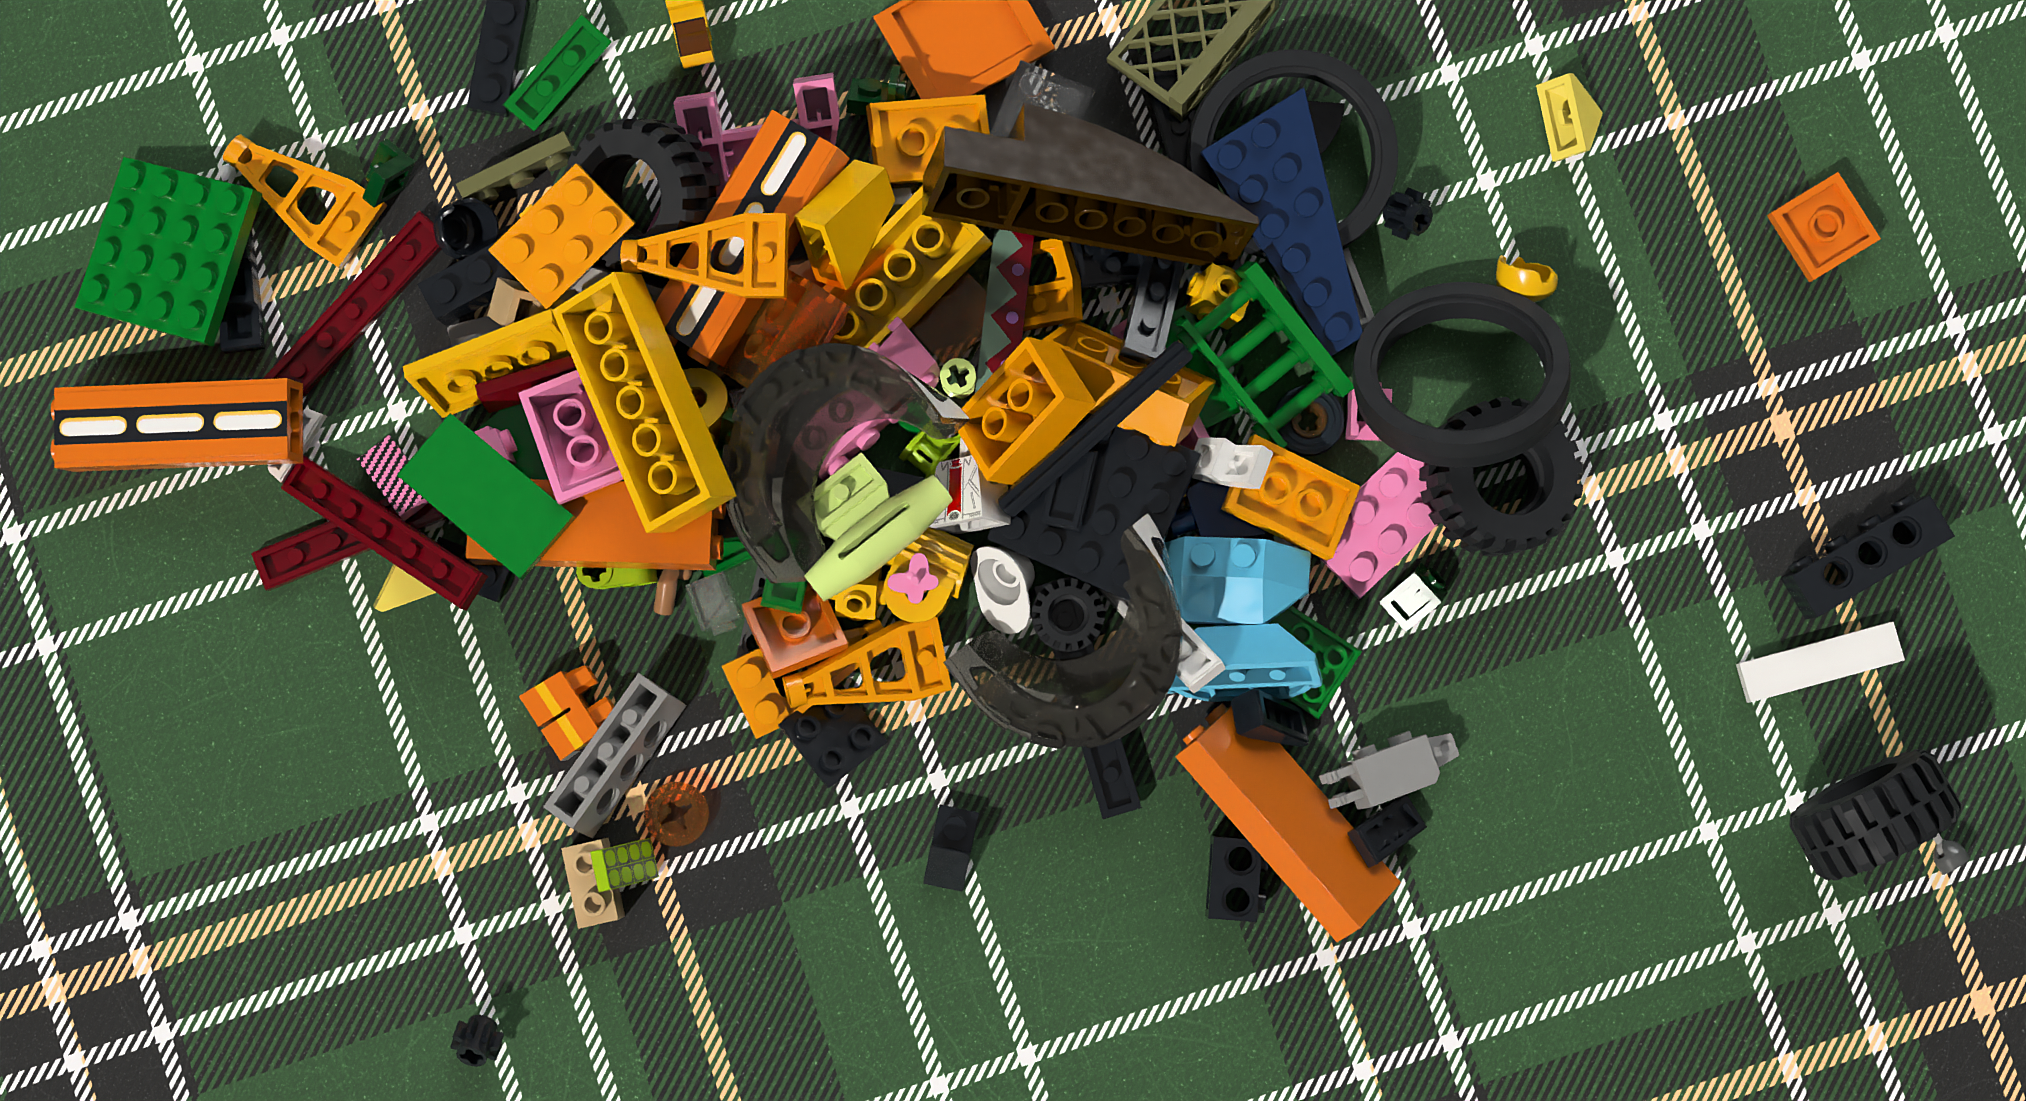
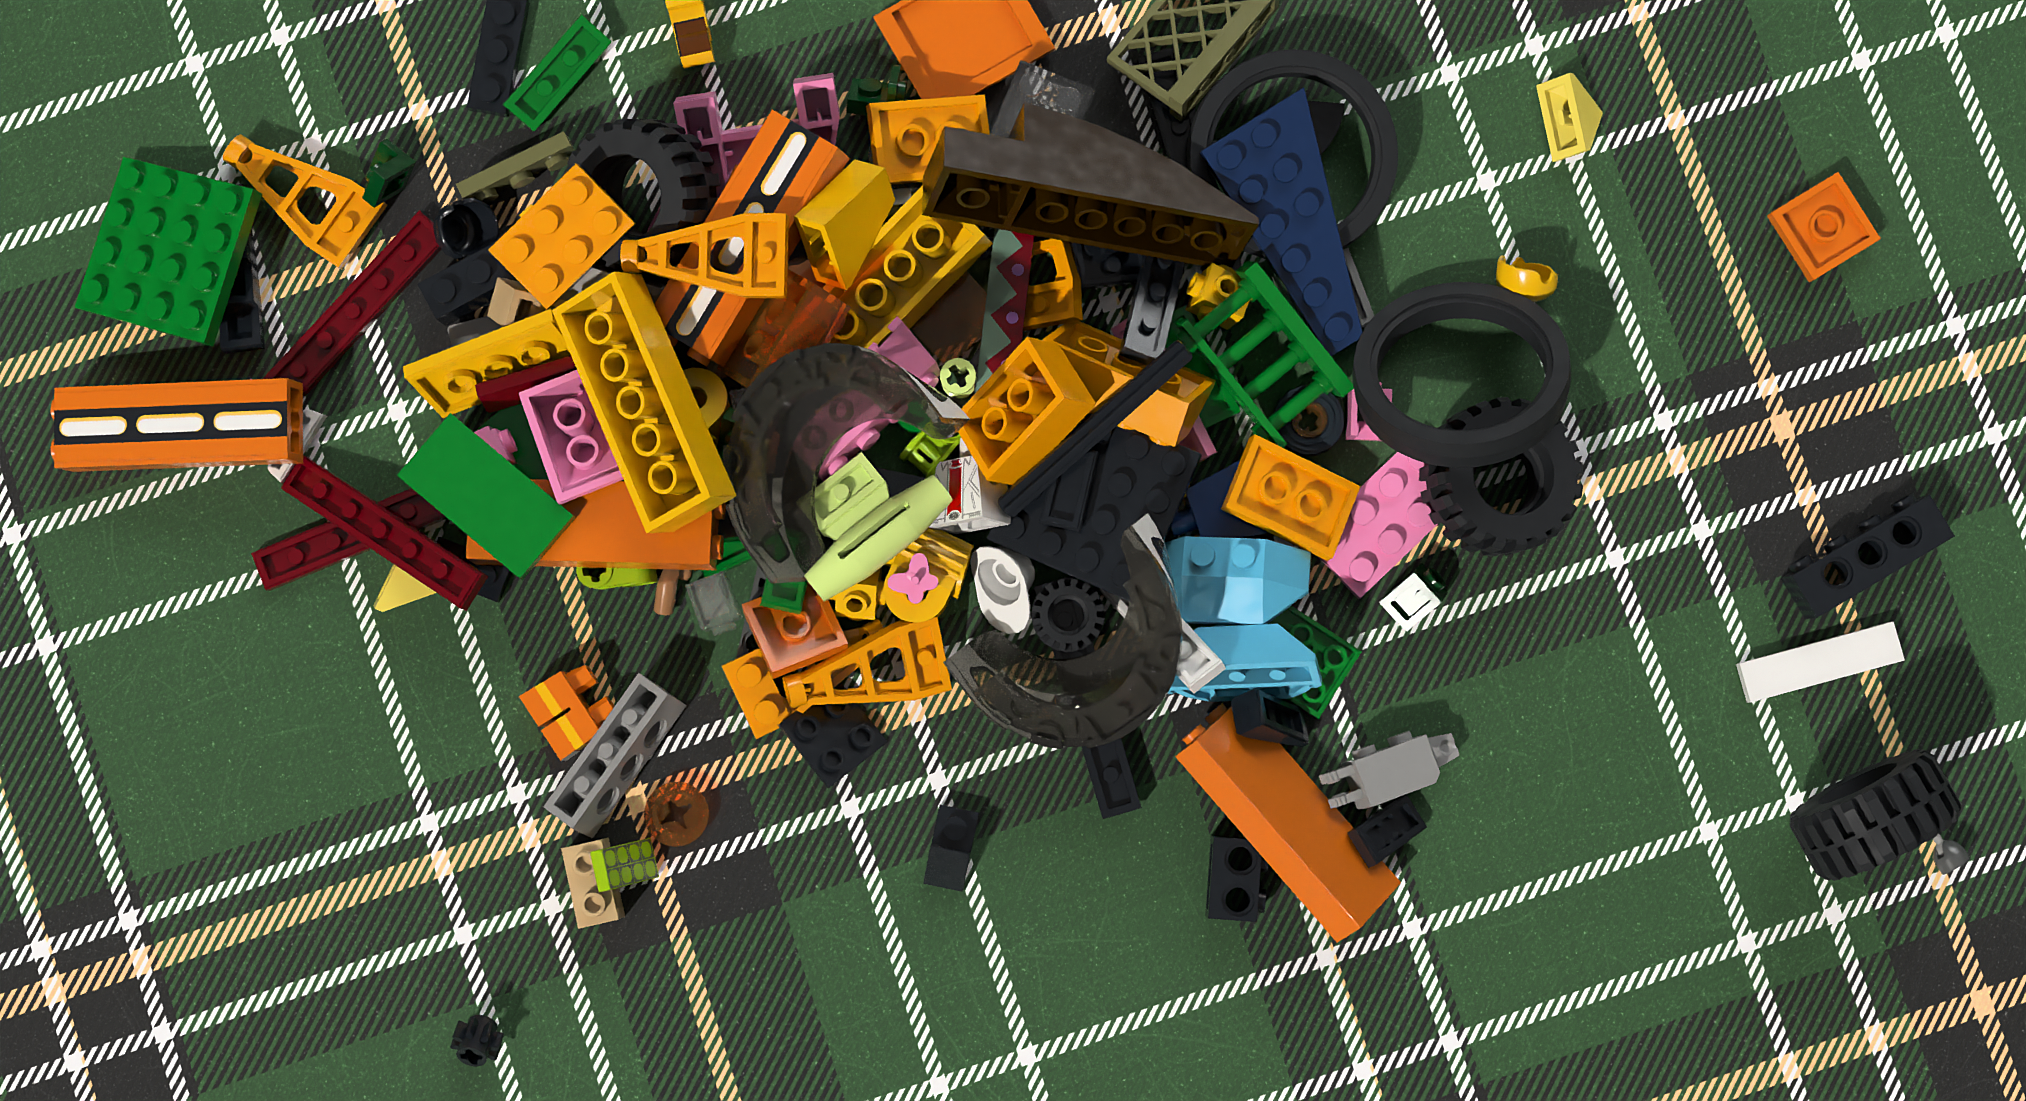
tile [357,435,429,521] -> none
white slope [1192,438,1274,489] -> none
black gear [1383,187,1433,240] -> none

